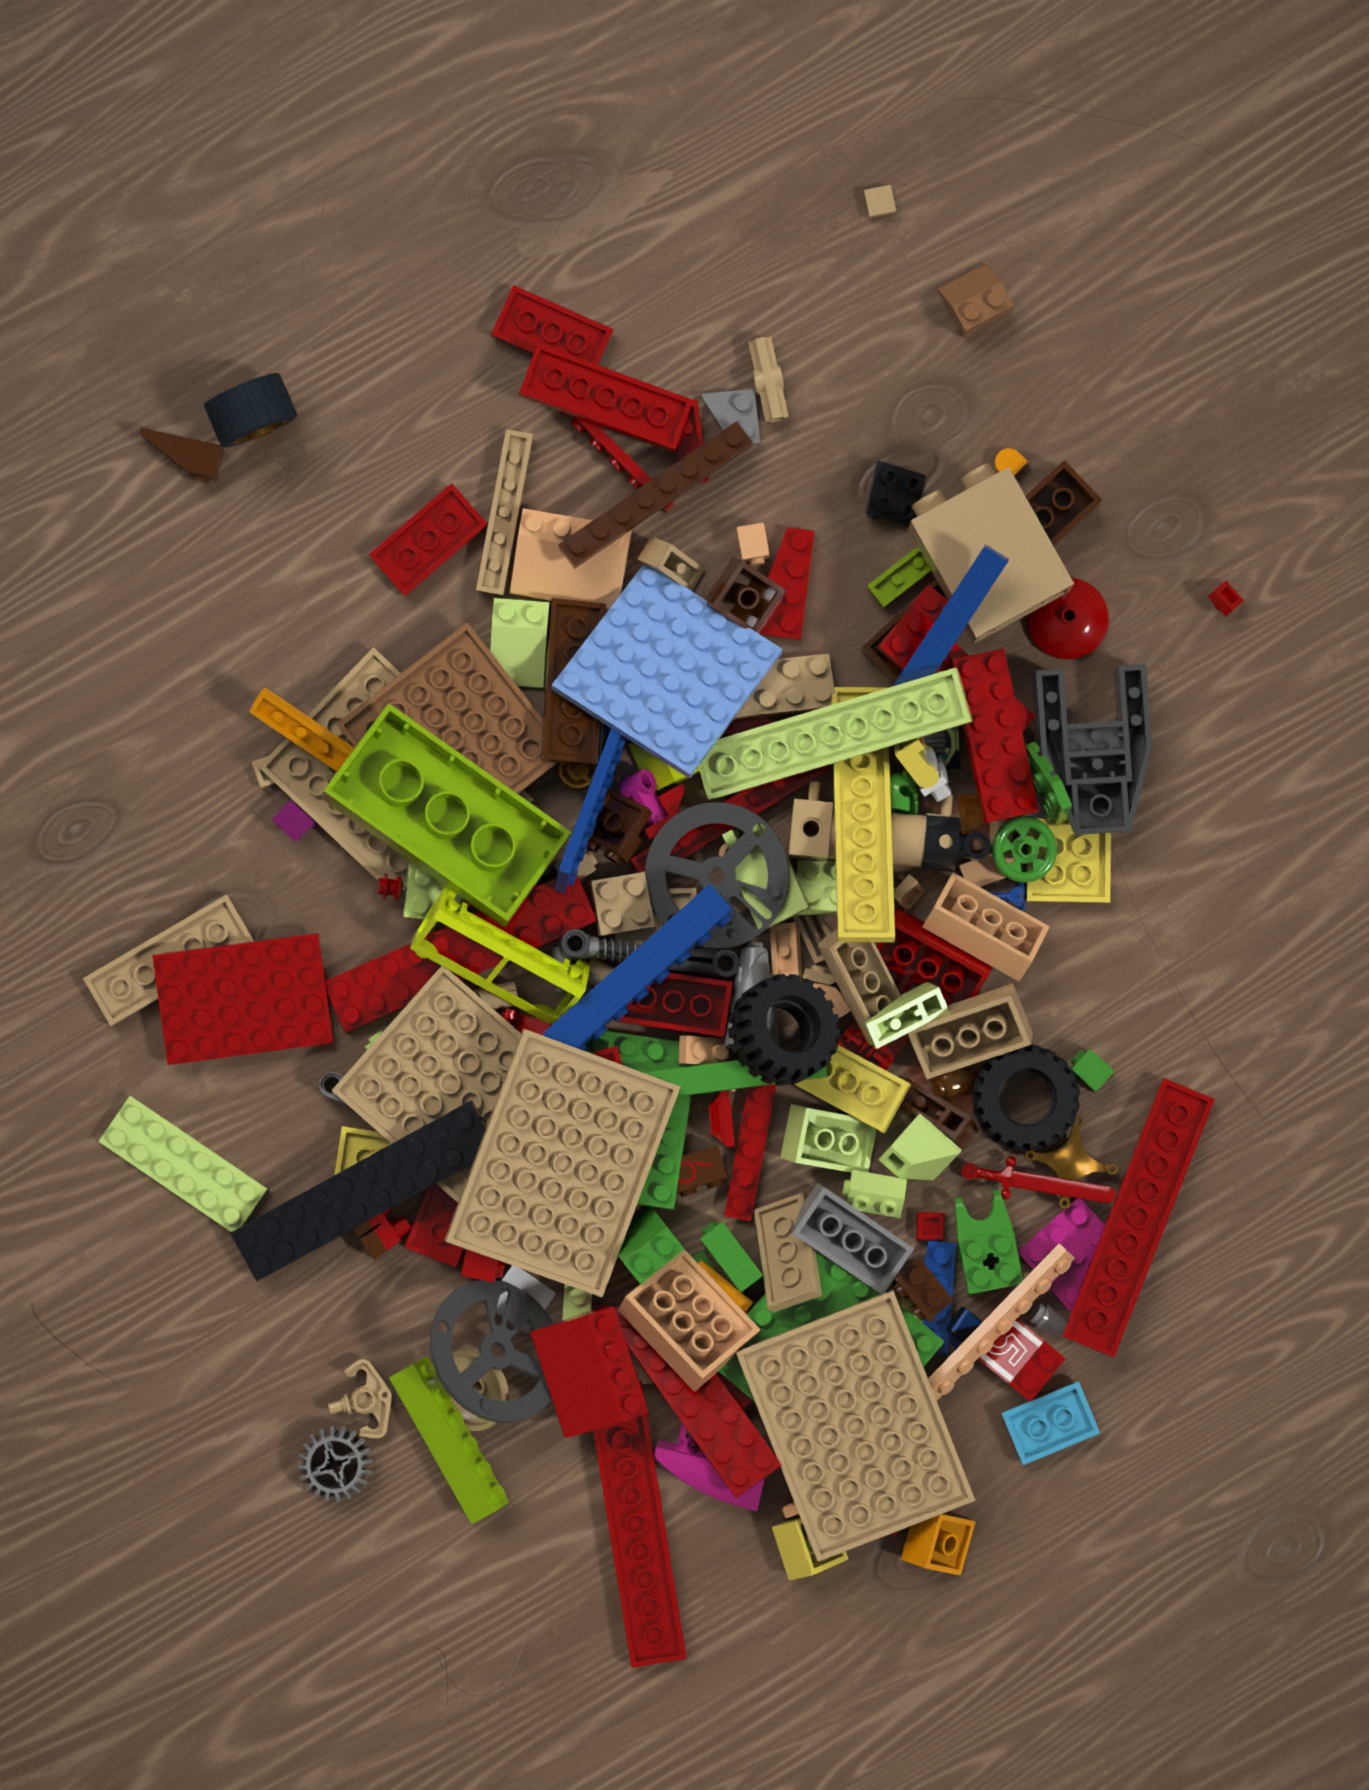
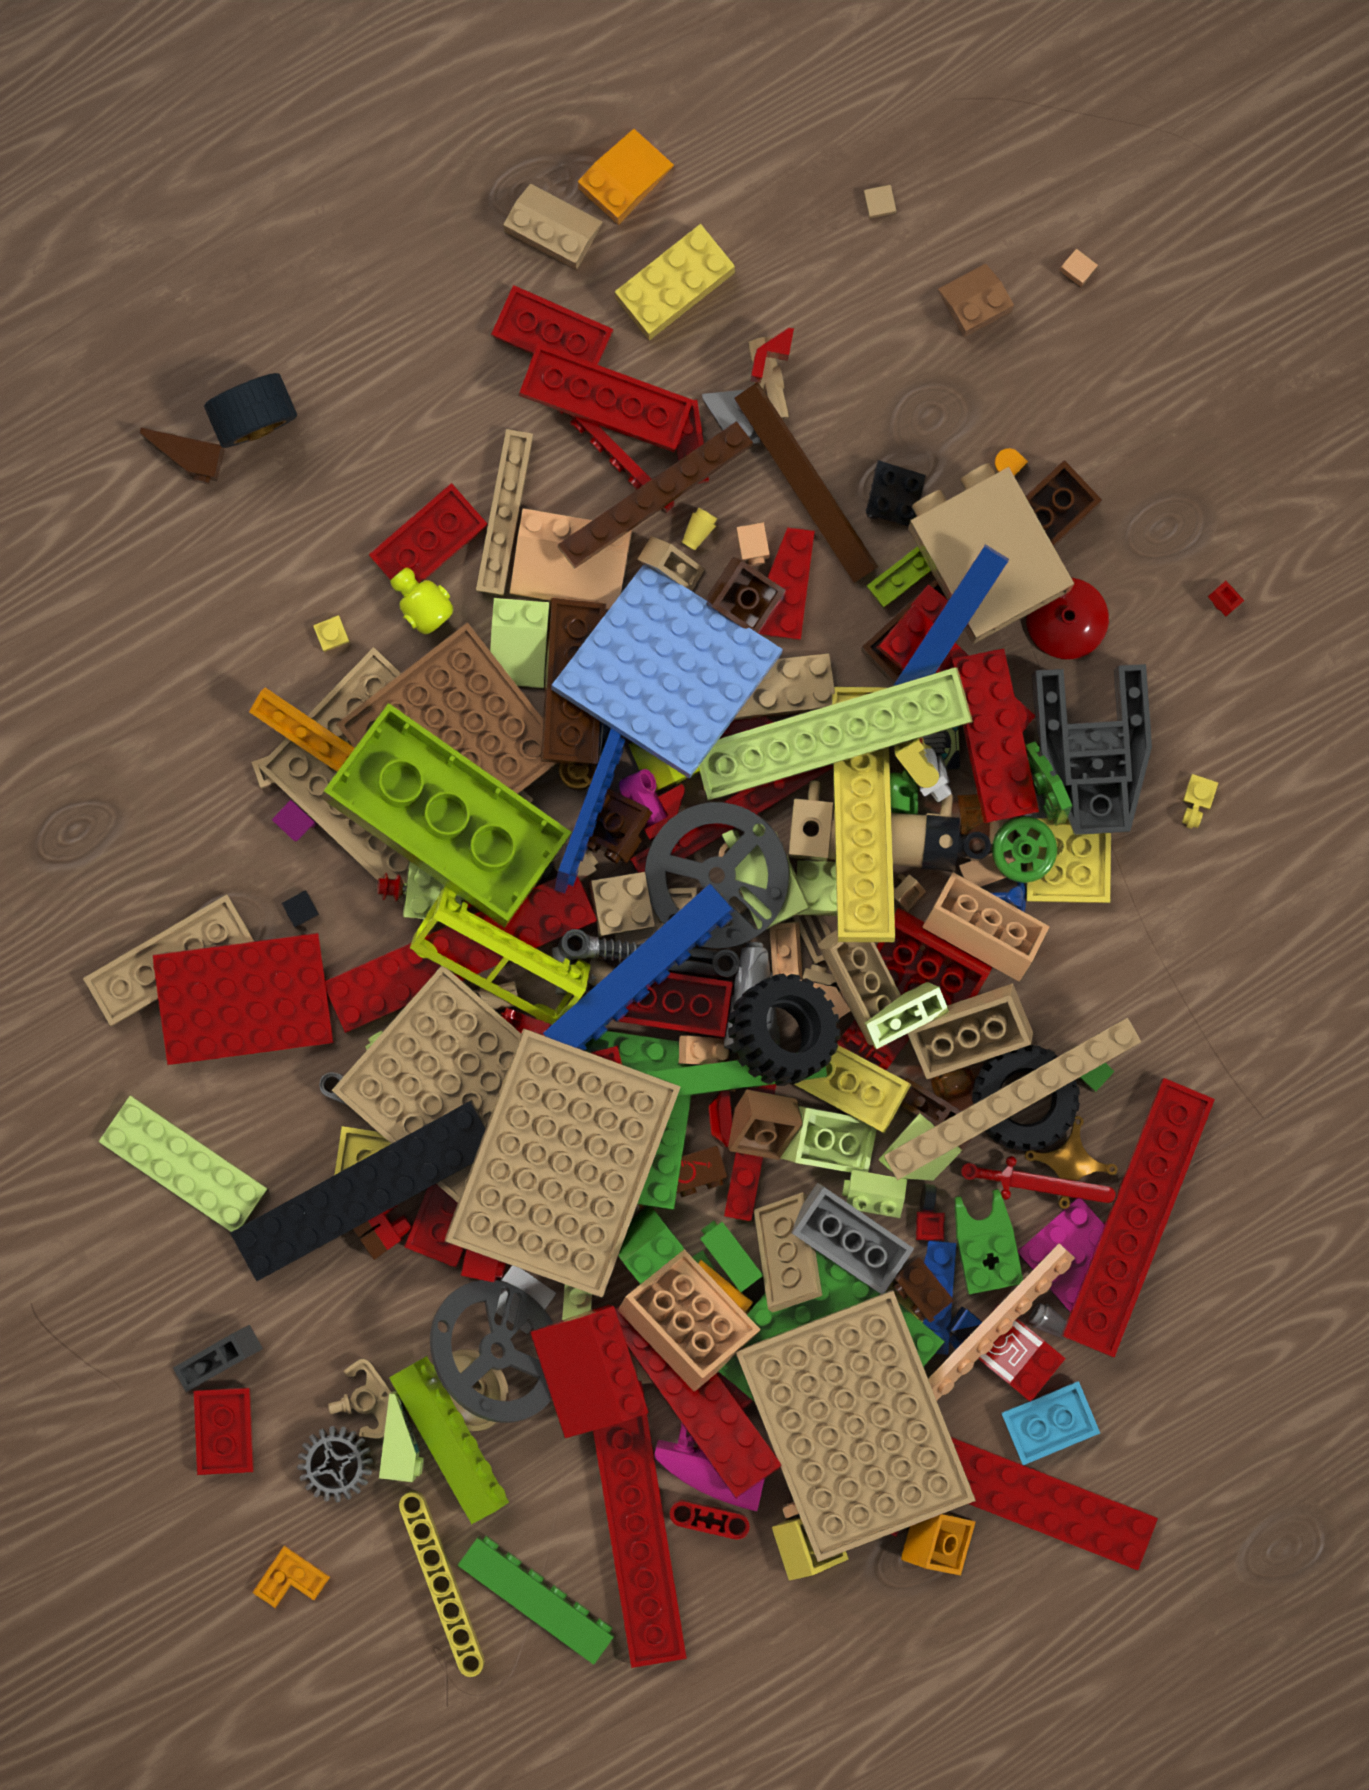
none -> dark grey slope [173,1325,263,1392]
none -> red plate [194,1388,254,1475]
none -> light orange tile [252,1545,331,1608]
none -> black tile [282,890,320,928]
none -> light yellow plate [313,615,350,652]
none -> yellowish green slope [379,1391,424,1482]
none -> neon yellow piece [390,567,453,634]
none -> light yellow beam [399,1491,485,1677]
none -> bright green brick [457,1536,614,1665]
none -> tan slope [503,184,603,270]
none -> light orange slope [578,129,674,225]
none -> light yellow brick [615,224,735,341]
none -> red beam [670,1500,750,1540]
none -> light yellow cone [682,507,717,550]
none -> medium nougat slope [728,1090,802,1160]
none -> reddish brown tile [734,382,878,583]
none -> red slope [750,328,794,383]
none -> tan plate [884,1018,1141,1180]
none -> black tile [920,1184,937,1213]
none -> red plate [950,1436,1158,1570]
none -> light nougat slope [1060,249,1098,287]
none -> light yellow plate [1182,774,1218,829]

